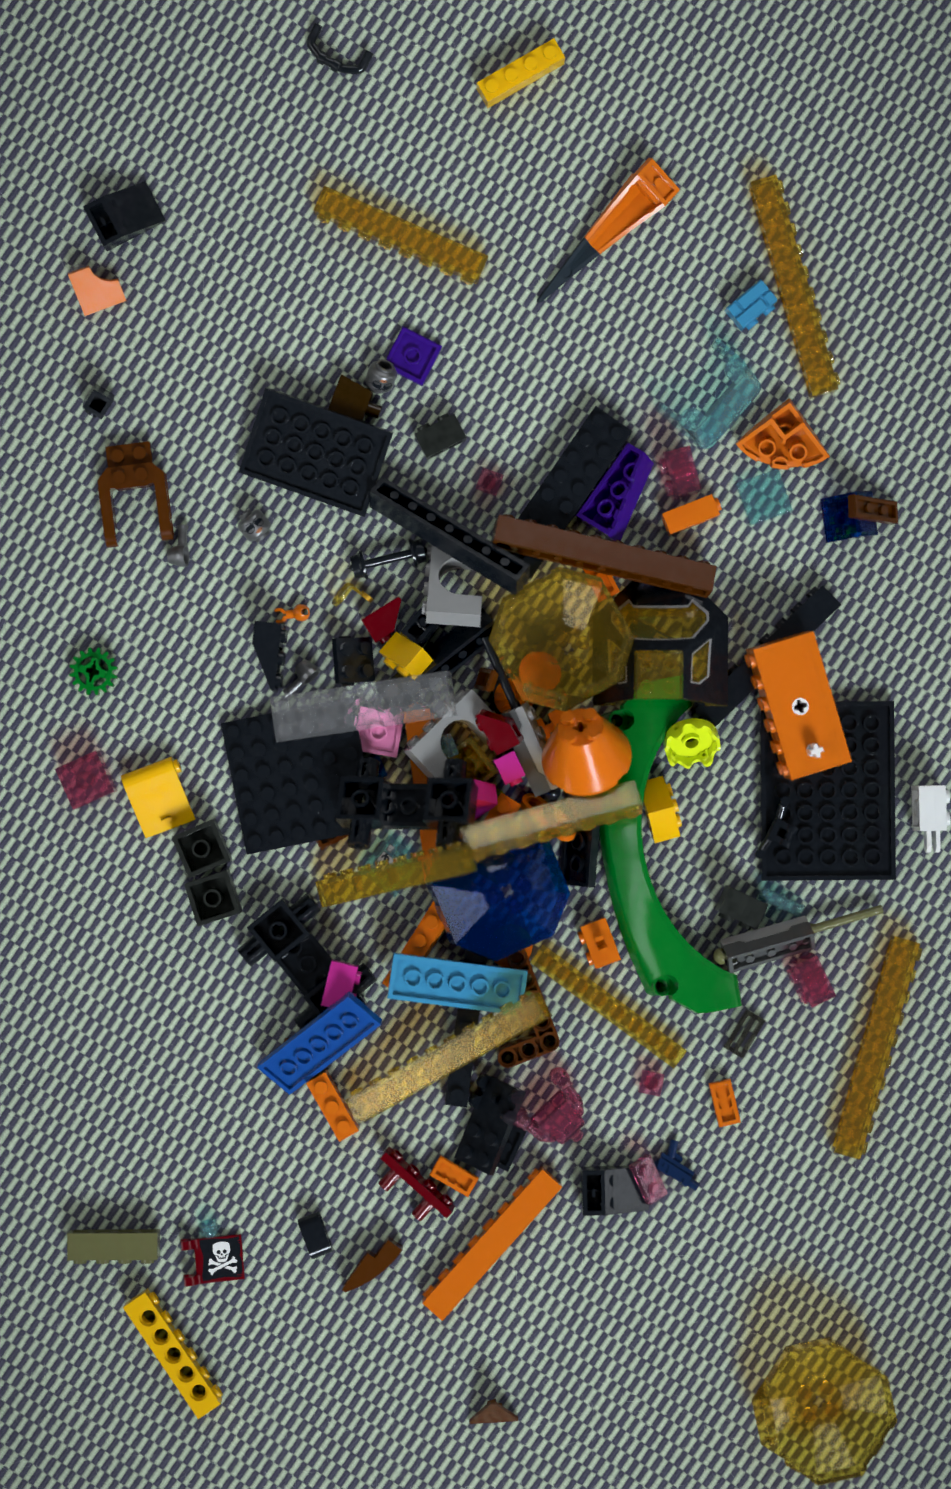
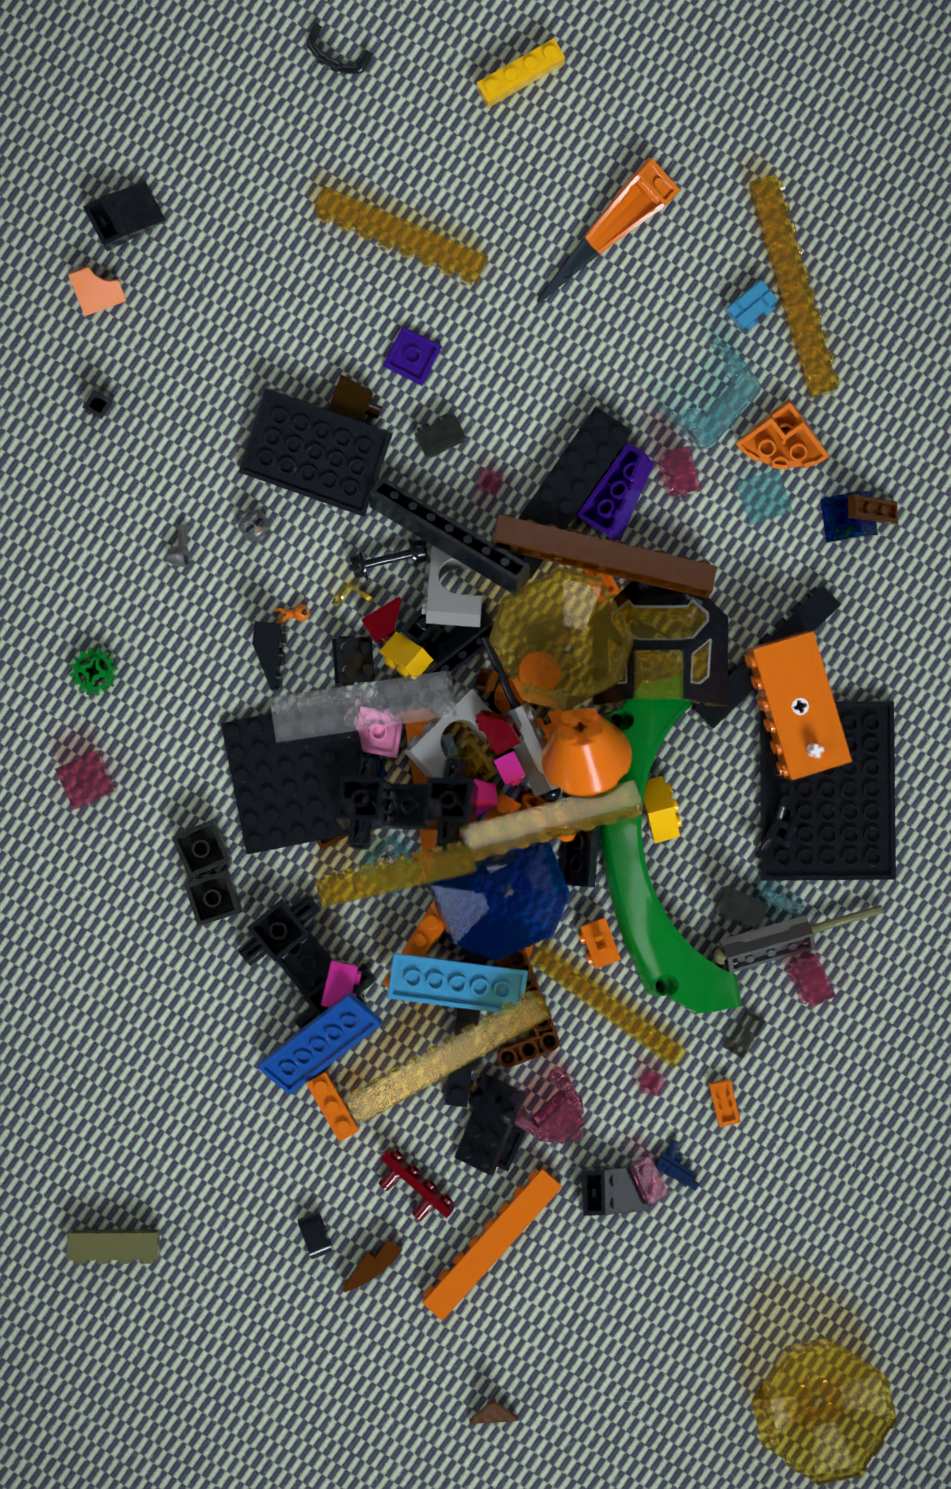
reddish brown plate [97,441,174,548] -> none
yellow door [121,757,196,838] -> none
yellow brick [123,1288,223,1419] -> none
flag [181,1234,245,1287] -> none
clear light blue plate [199,1218,220,1238] -> none
flat silver bar [283,660,320,699] -> none
flat silver head [365,359,397,394] -> none
orange plate [429,1155,479,1197] -> none
orange brick [660,494,722,536] -> none
neon yellow plate [663,718,721,769] -> none
clear yellow brick [831,935,922,1160] -> none
white brick [911,785,950,853] -> none

